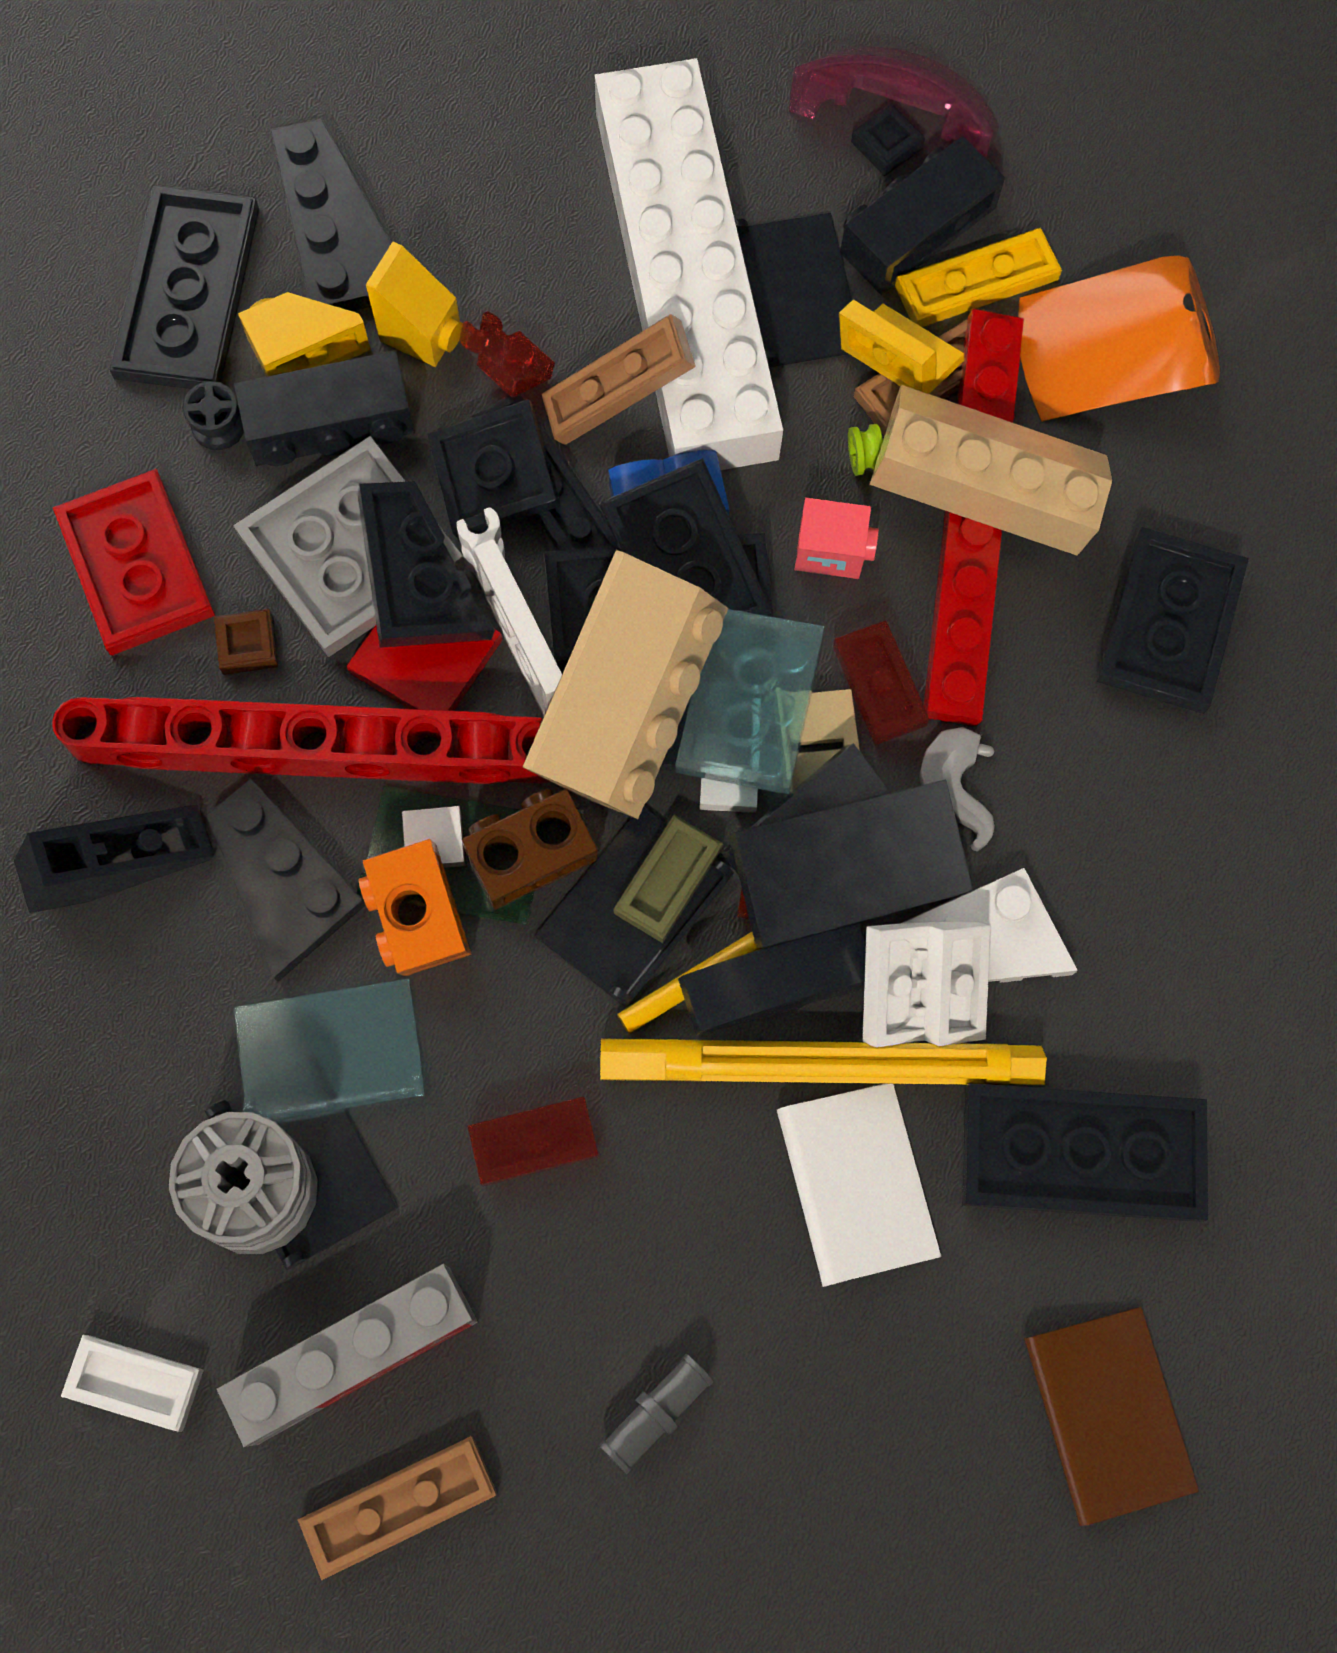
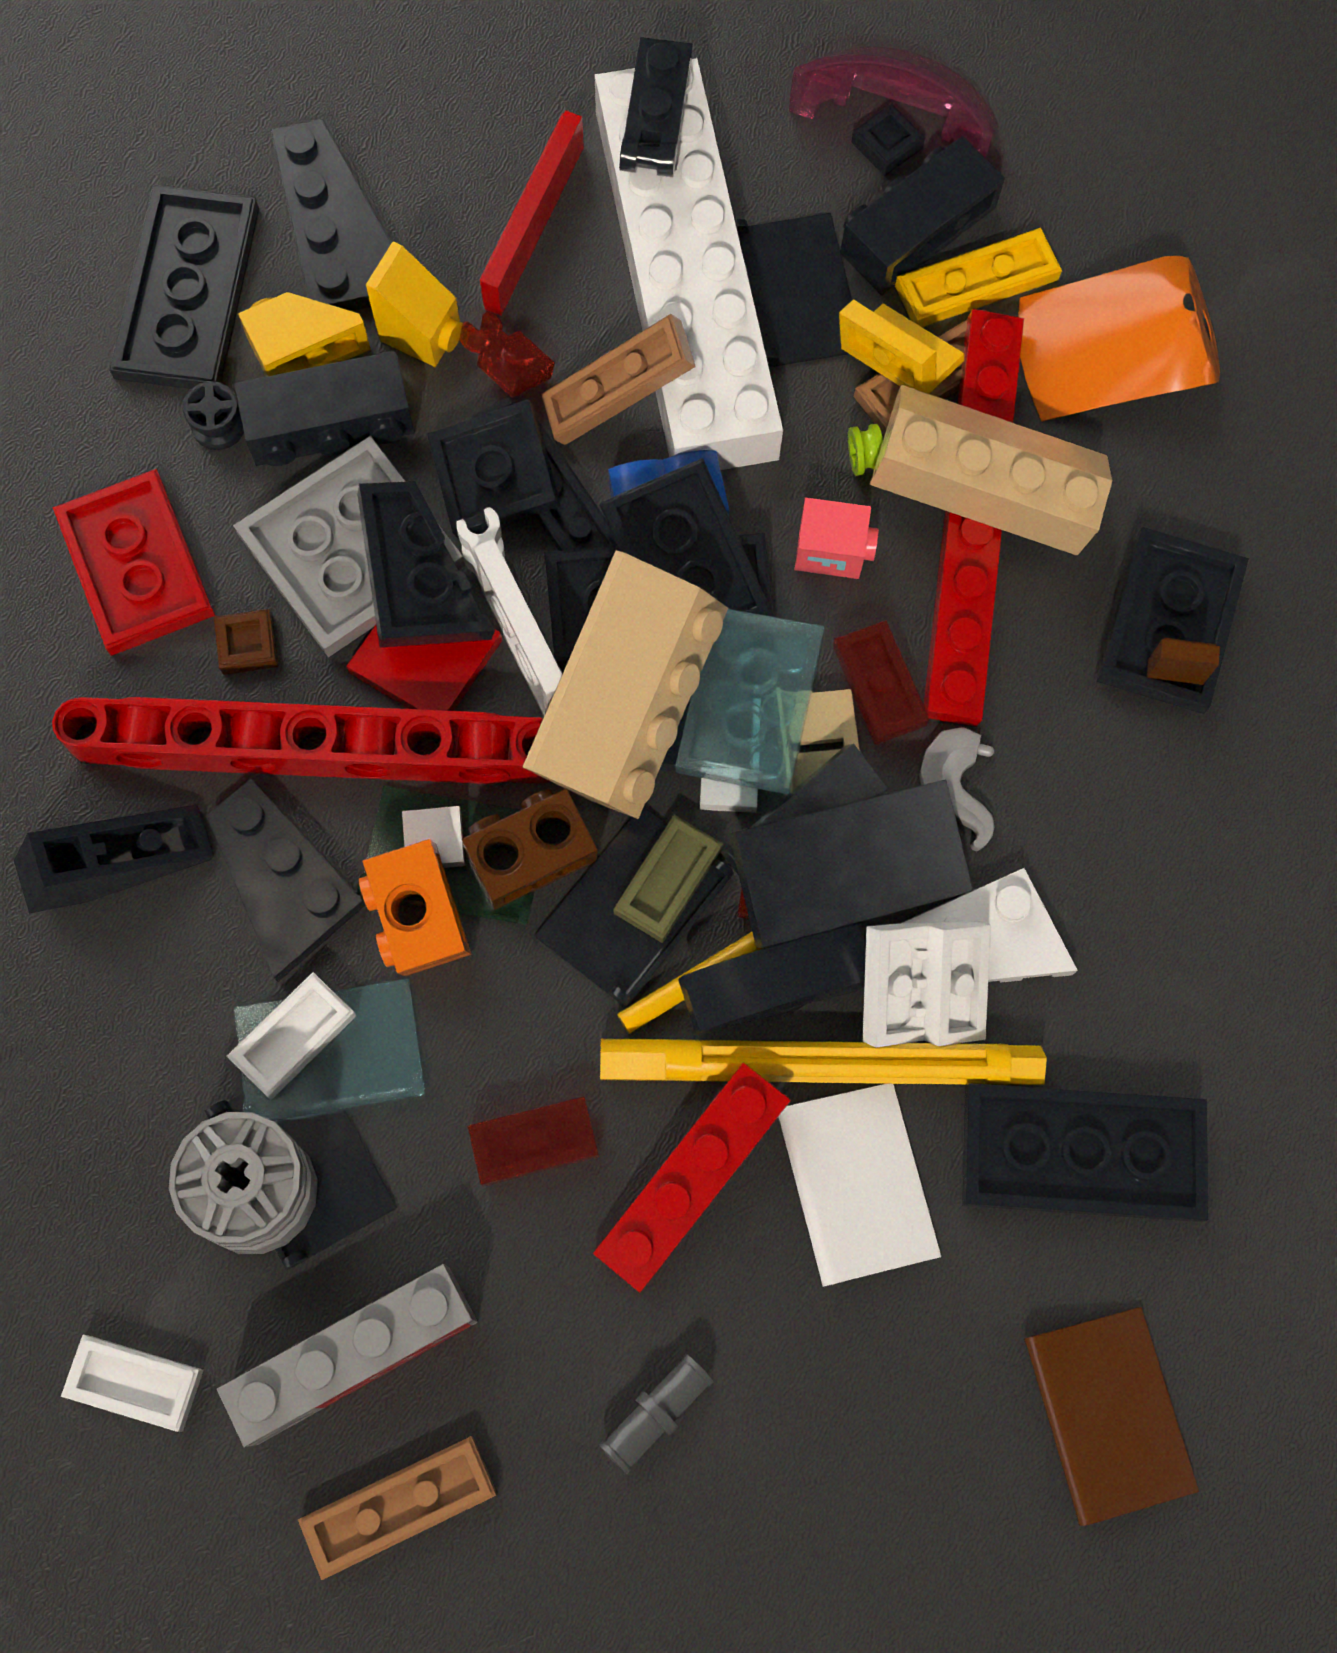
none -> white tile [227,972,356,1100]
none -> red tile [480,110,584,316]
none -> red plate [593,1062,792,1293]
none -> black plate [619,37,693,177]
none -> reddish brown tile [1147,638,1220,685]

